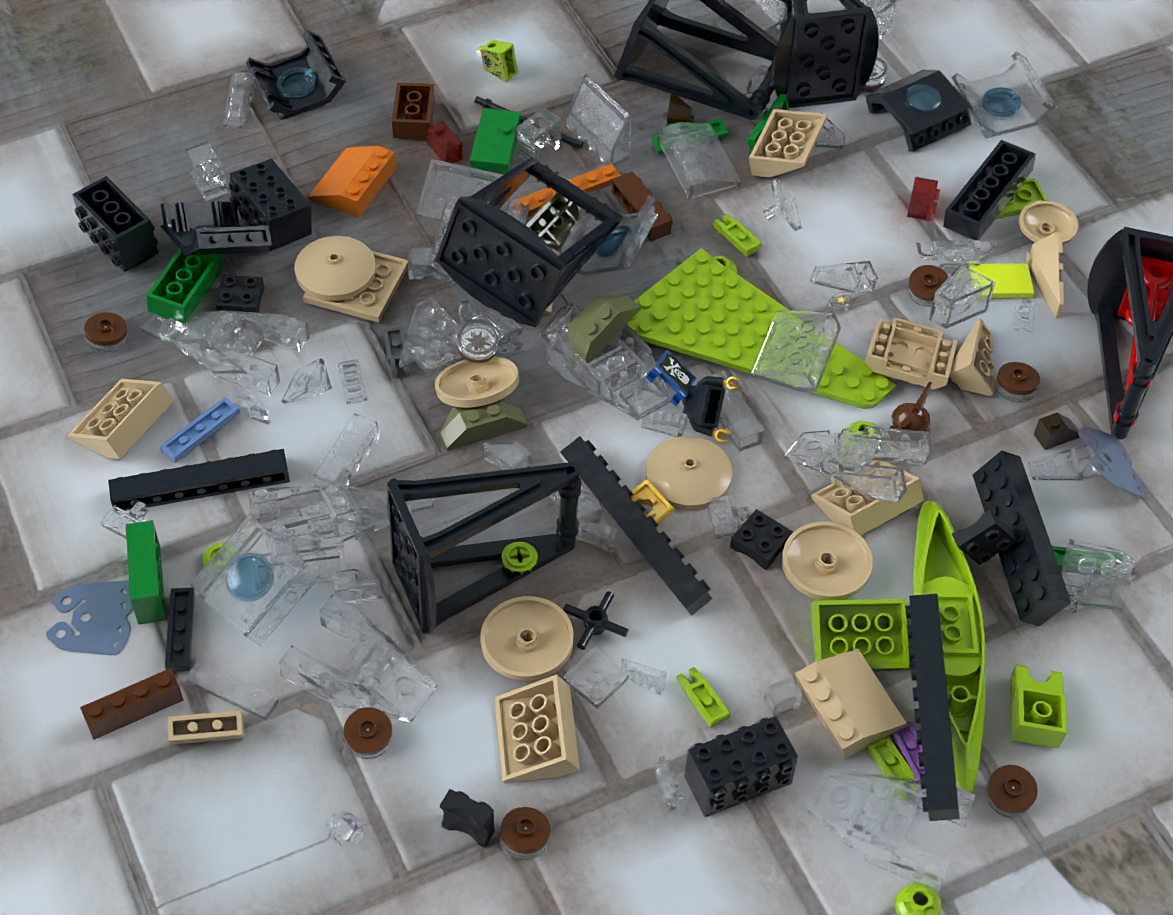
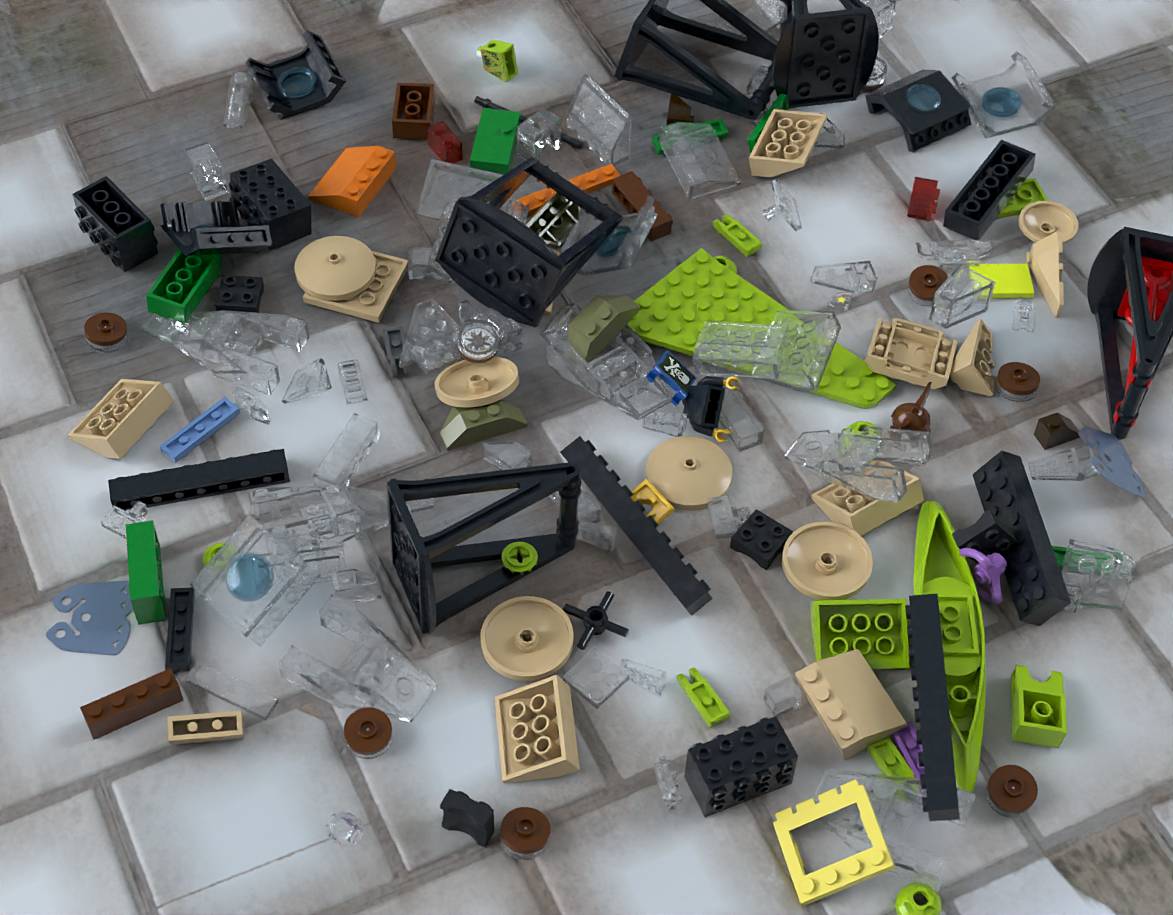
none -> clear slope [693,321,788,379]
none -> light yellow hinge [773,779,896,906]
none -> medium lavender piece [959,548,1007,604]

